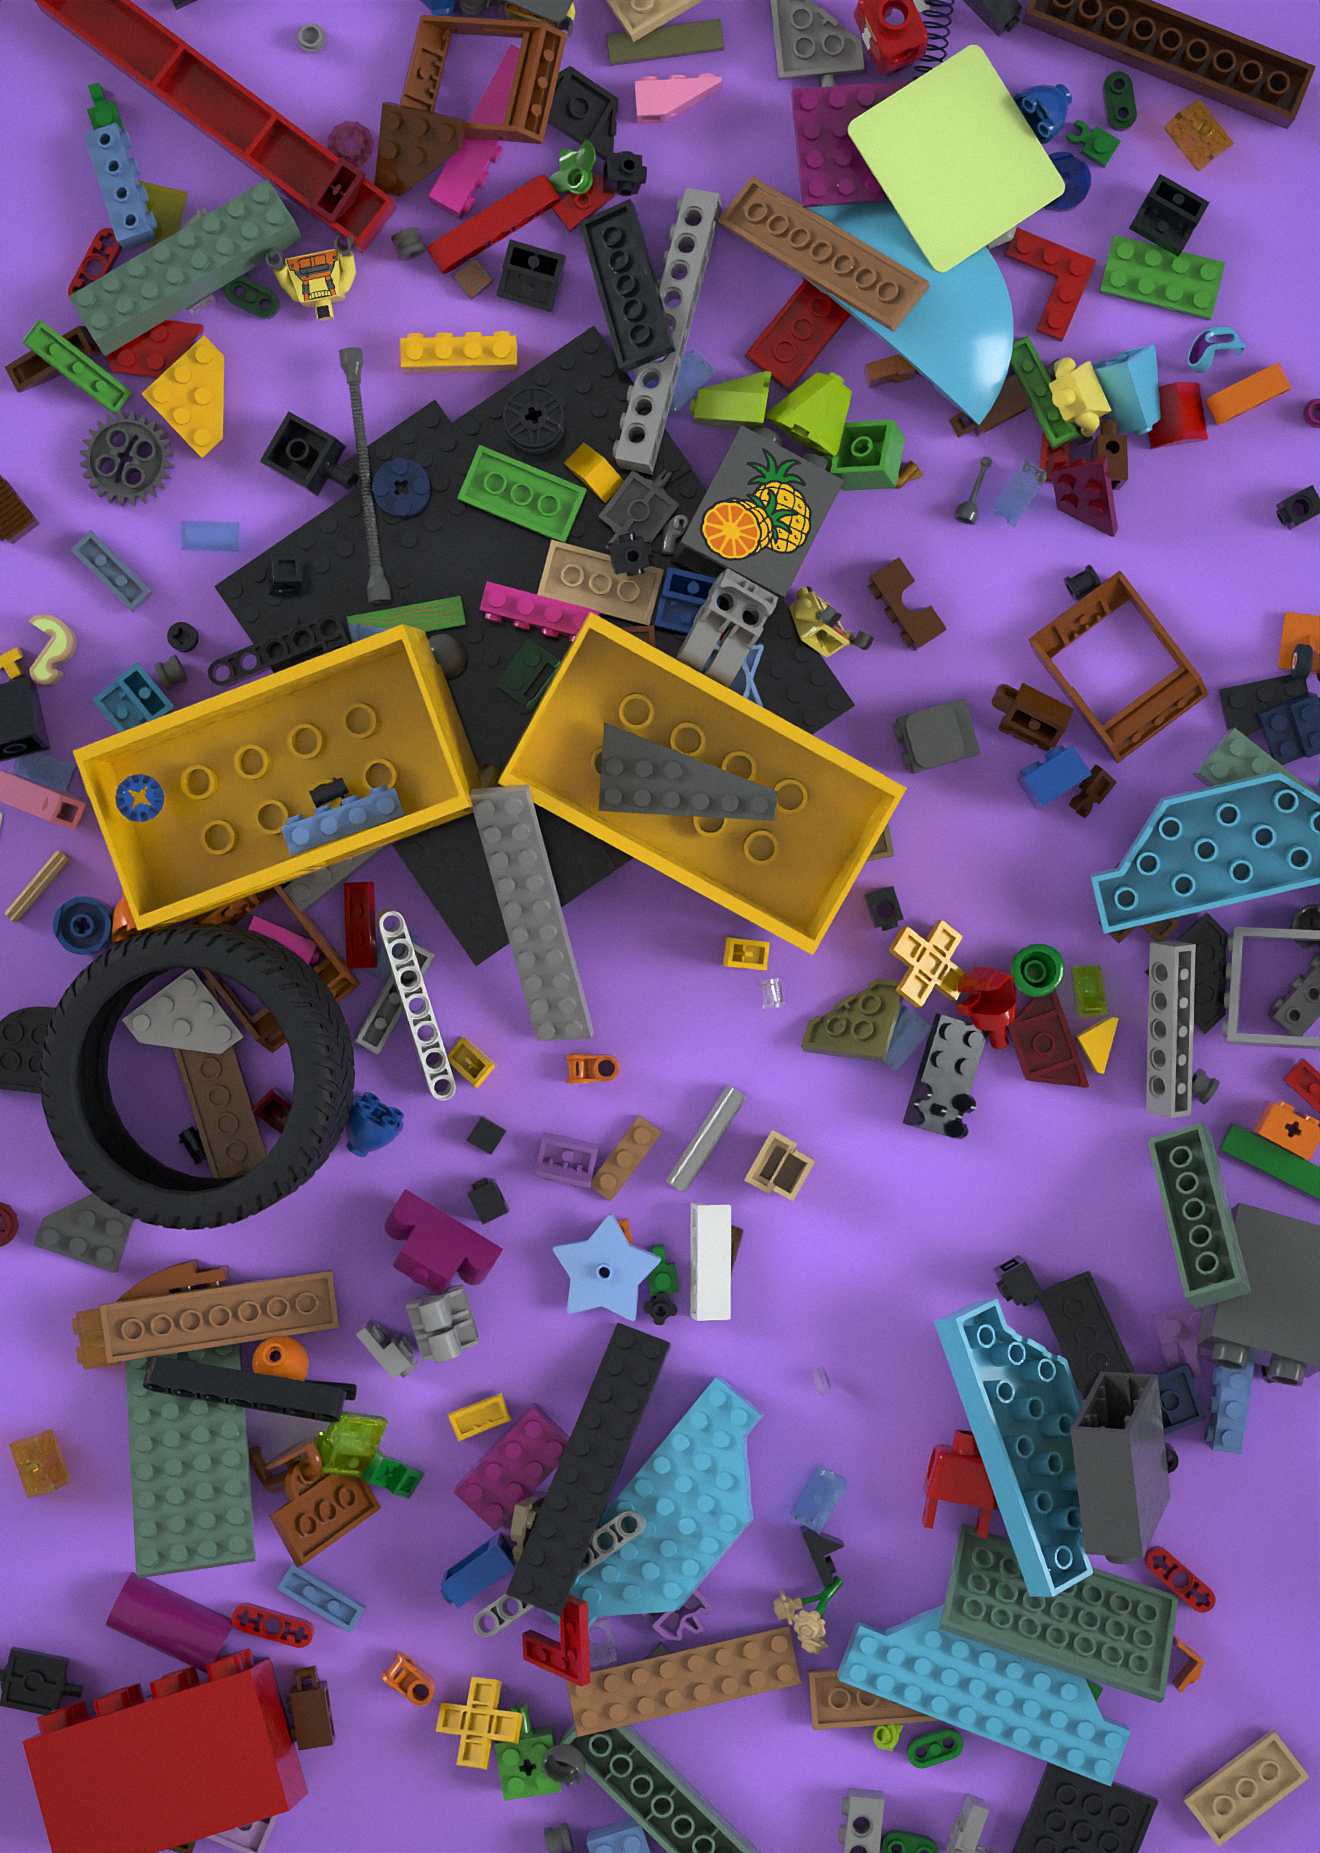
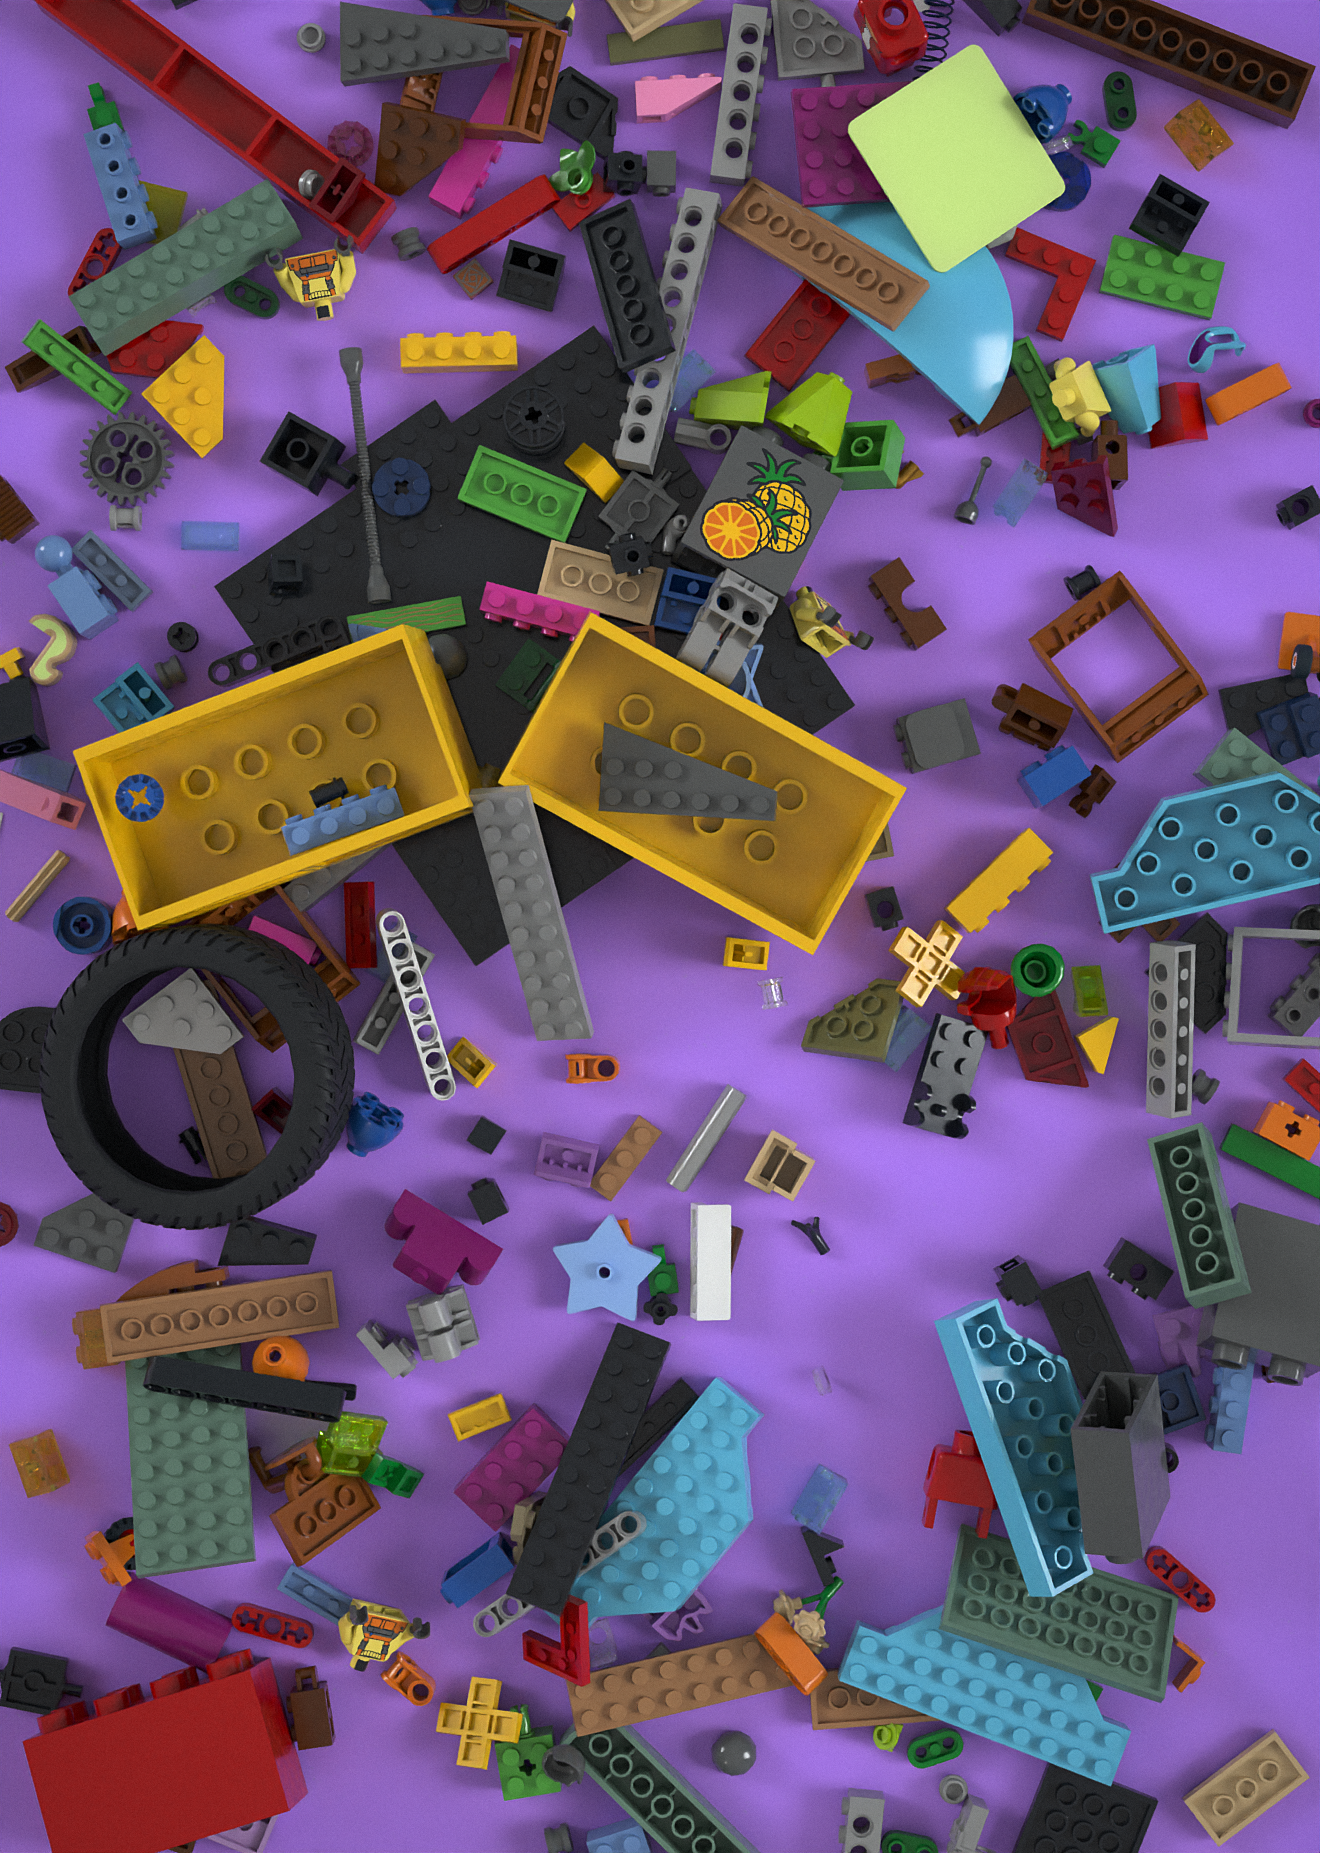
none -> medium blue brick [35,535,119,640]
none -> orange plate [84,1517,136,1587]
none -> light grey bush [109,505,142,531]
none -> black wing [218,1216,317,1266]
none -> light grey plate [298,169,325,200]
none -> torso [338,1598,430,1672]
none -> dark grey wing [340,2,510,87]
none -> black tile [618,1377,699,1477]
none -> dark grey brick [647,150,676,197]
none -> light grey piece [674,417,731,454]
none -> light grey brick [710,3,772,187]
none -> dark grey hair [711,1731,756,1776]
none -> orange beam [754,1612,828,1696]
none -> black bar [791,1217,830,1255]
none -> light grey plate [939,1774,968,1804]
none -> yellow brick [944,828,1053,933]
none -> clear tile [1043,135,1073,156]
none -> black brick [1103,1237,1174,1300]

